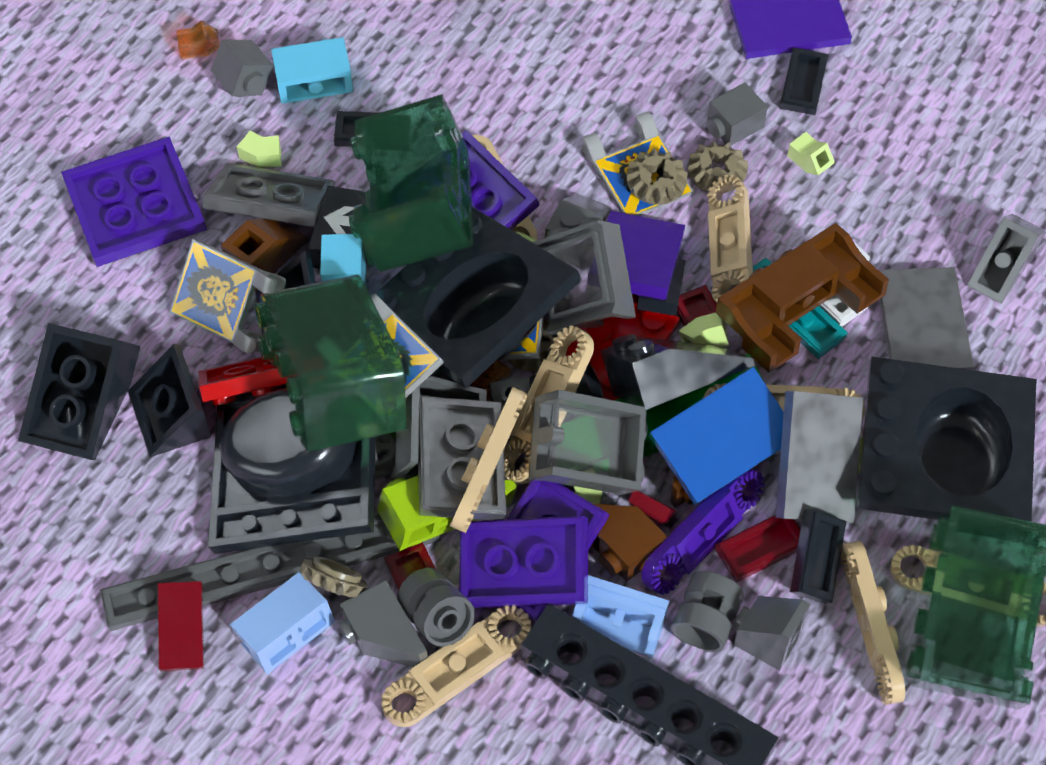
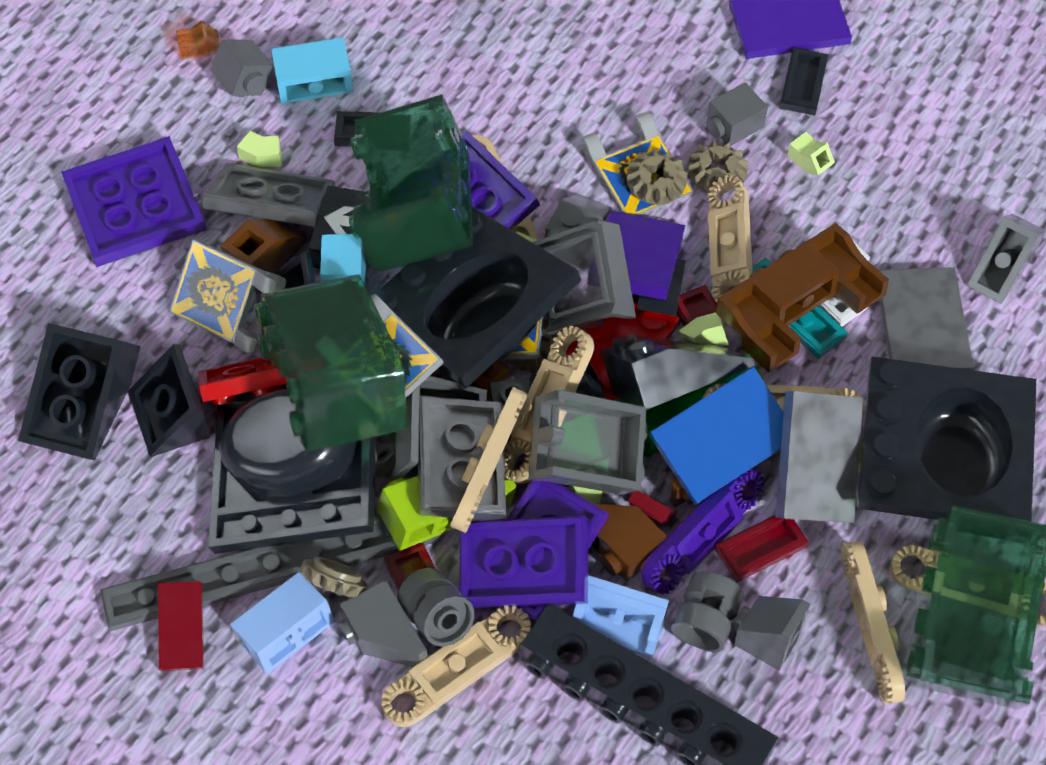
black tile [790,509,847,603] -> none

